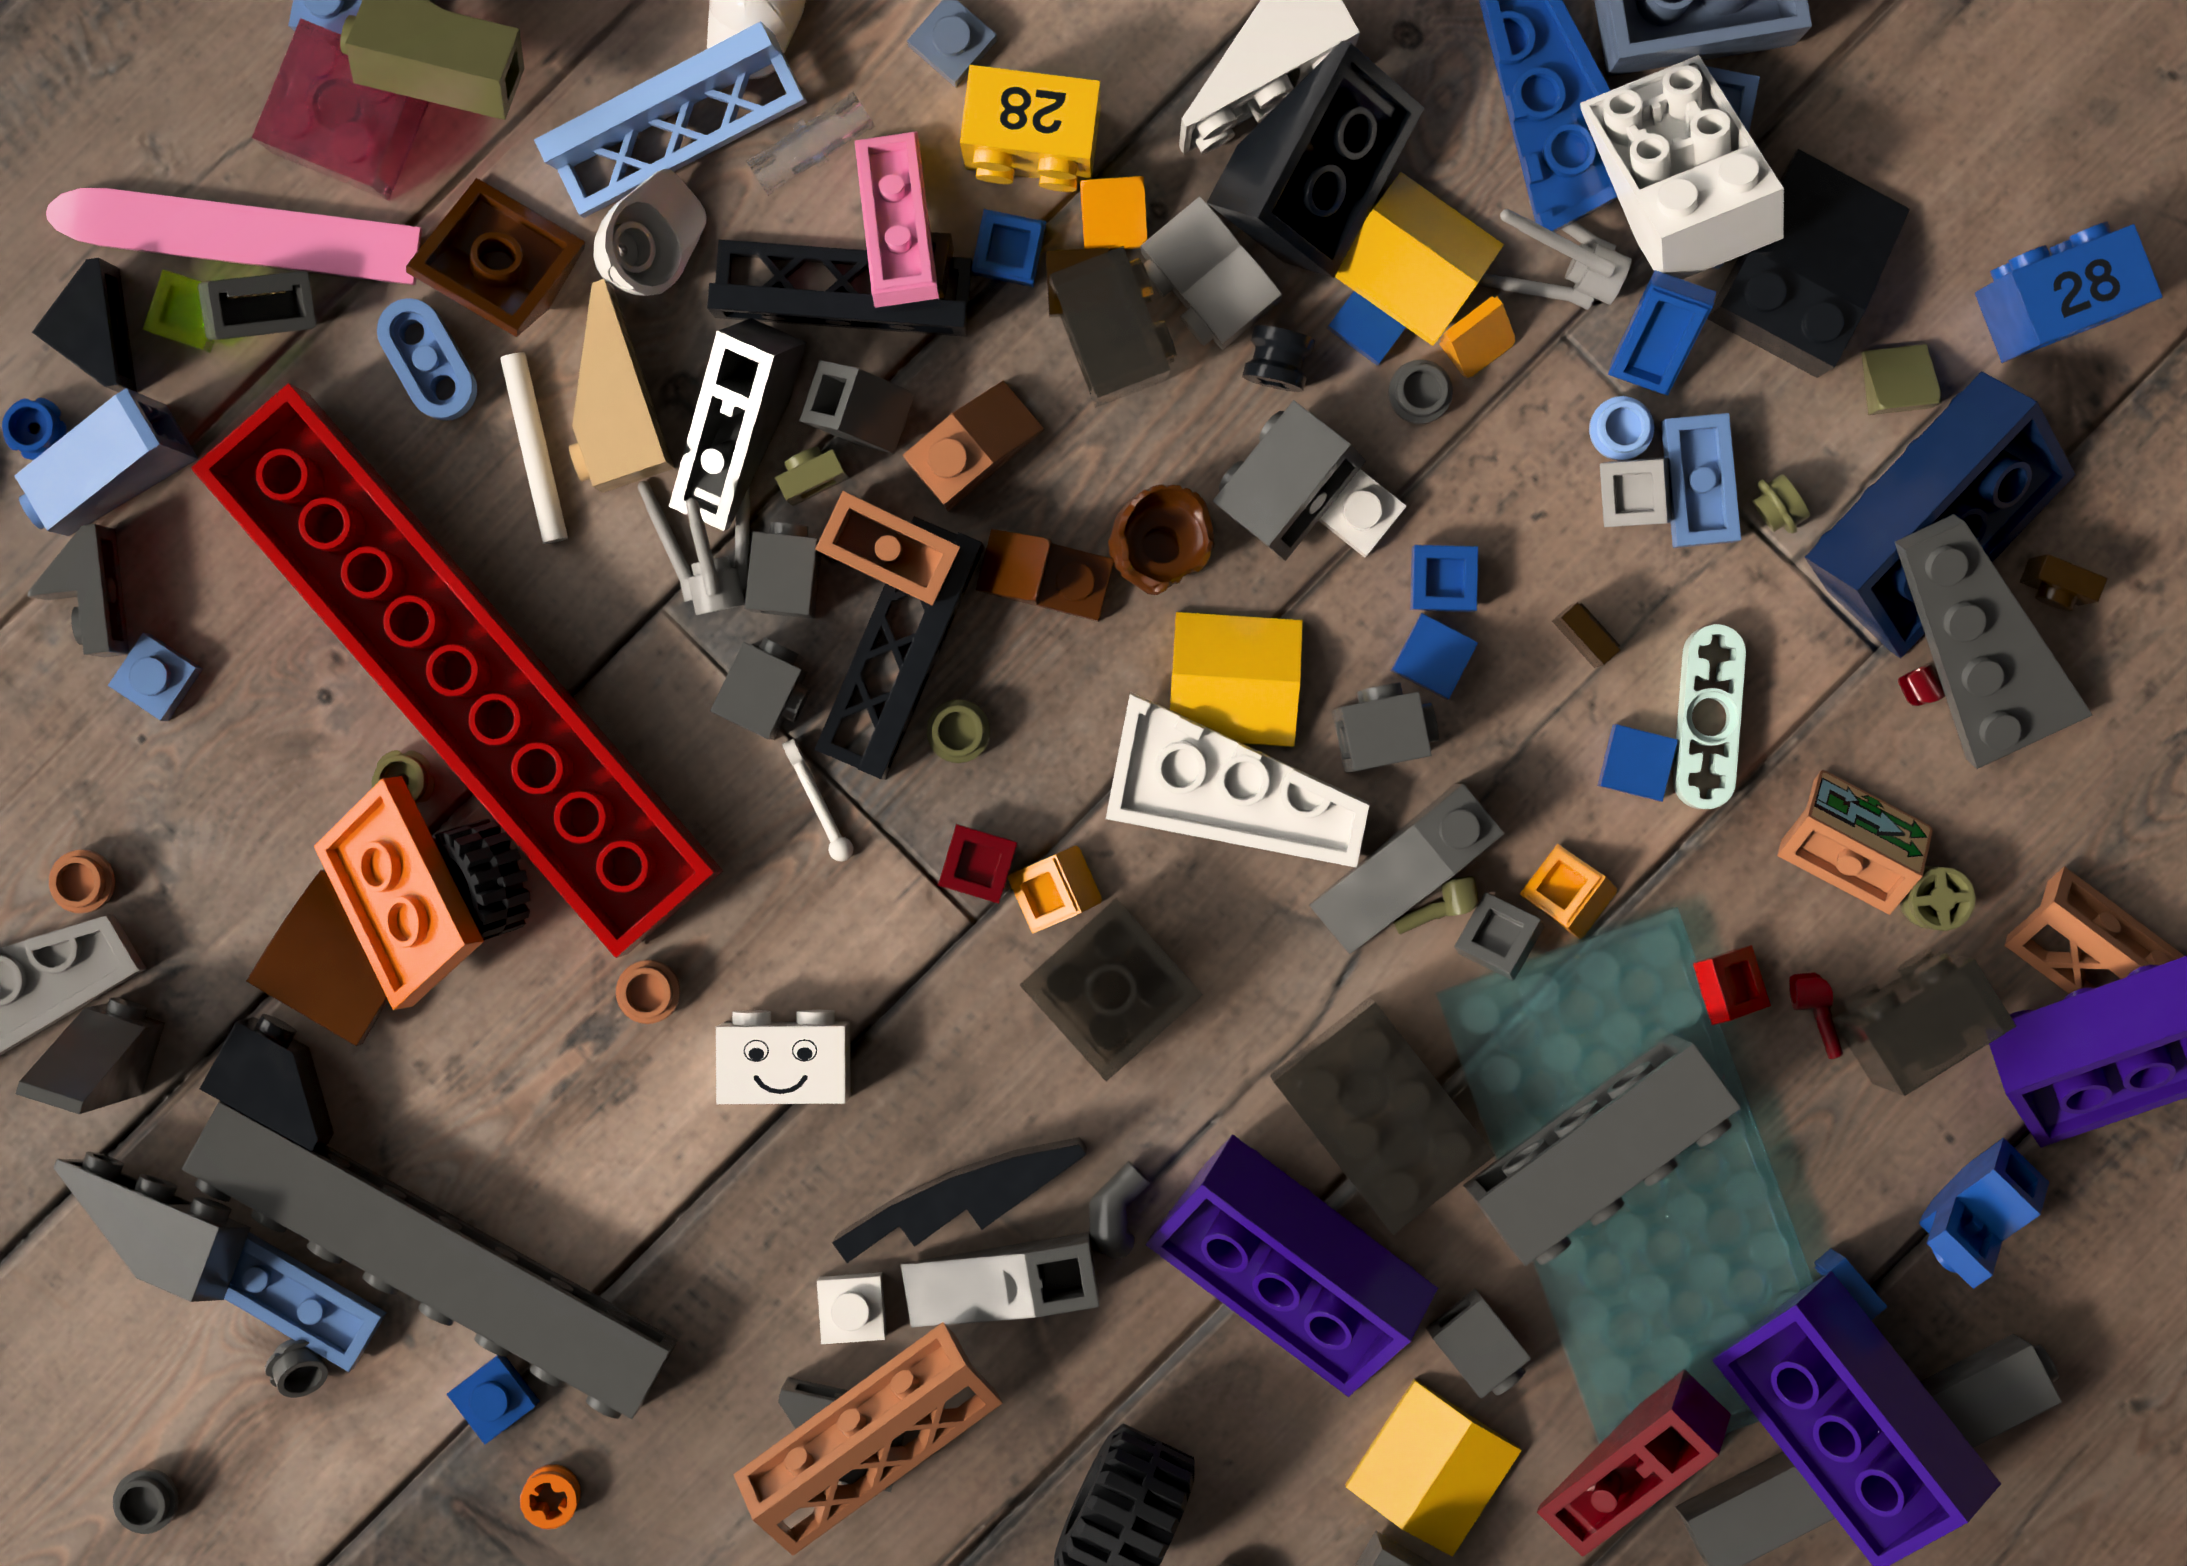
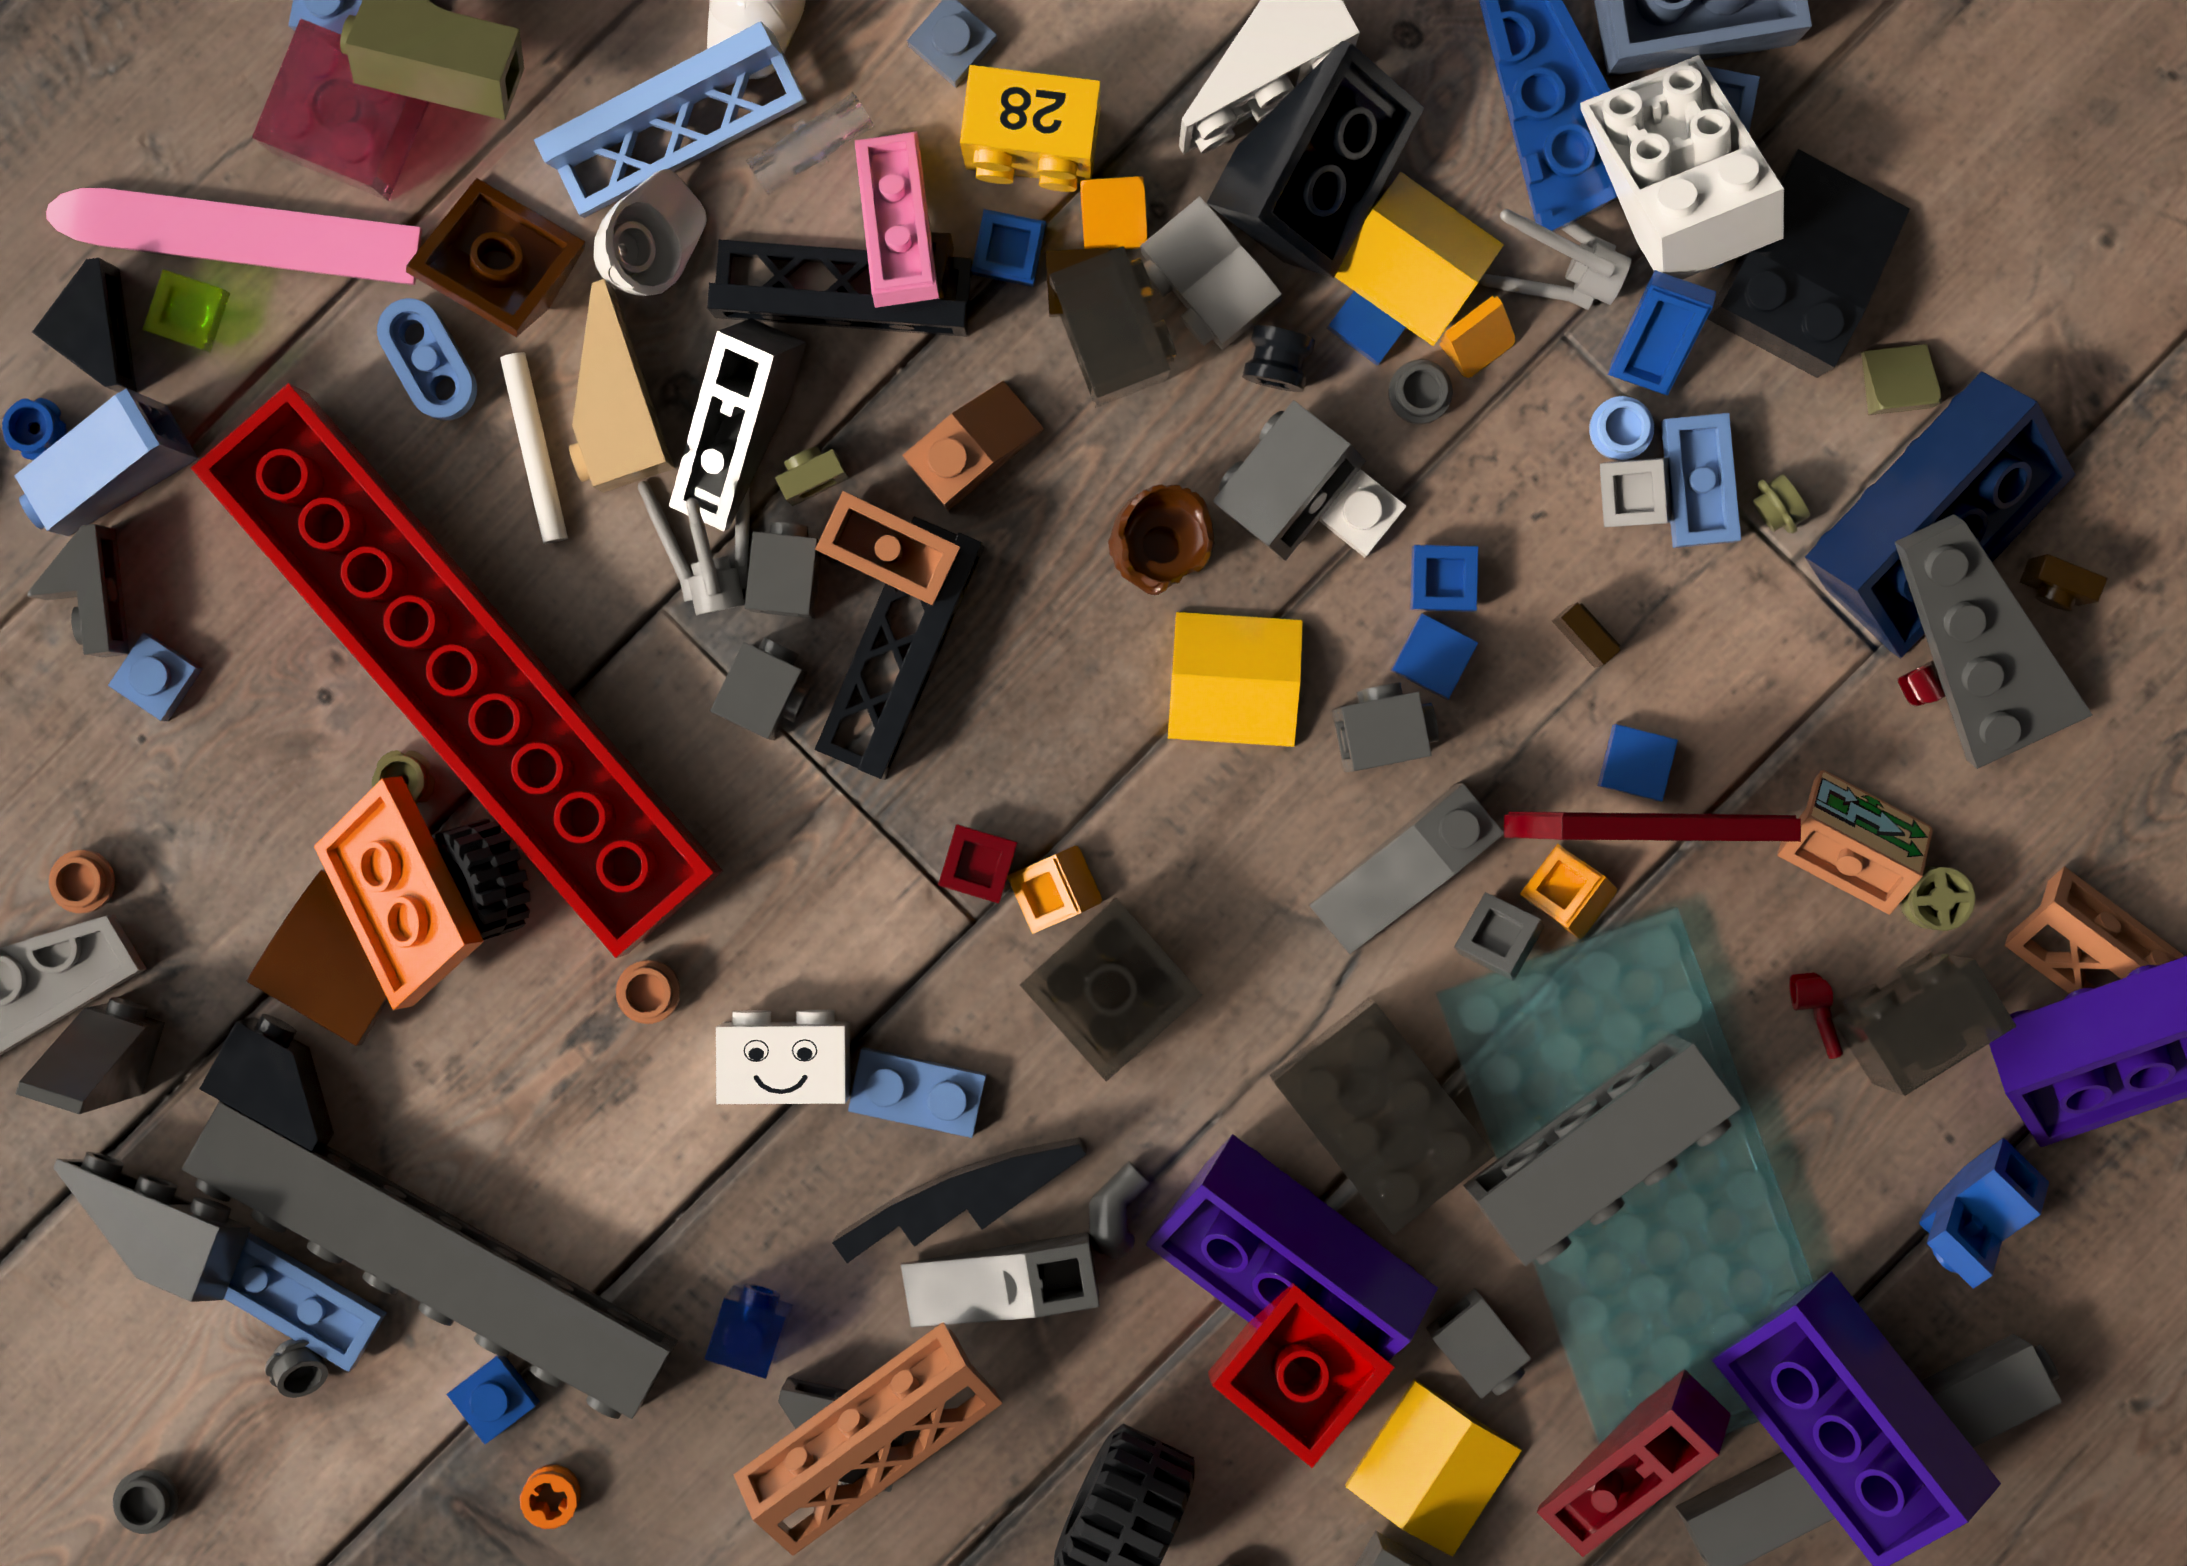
dark grey piece [198,271,316,340] -> none
white hinge [782,738,854,862] -> none
dark grey brick [799,360,915,454] -> none
white plate [817,1272,887,1344] -> none
olive plate [927,699,990,763] -> none
reddish brown slope [976,529,1114,622] -> none
white wing [1106,692,1370,868] -> none
olive hand [1394,876,1478,935] -> none
light aqua beam [1673,624,1746,809] -> none
red plate [1693,945,1771,1025] -> none
blue tile [1814,1248,1887,1321] -> none
blue brick [1975,221,2163,363] -> none
none -> clear blue brick [704,1283,793,1379]
none -> medium blue plate [848,1047,987,1138]
none -> red slope [1208,1283,1395,1468]
none -> dark red tile [1504,812,1801,842]

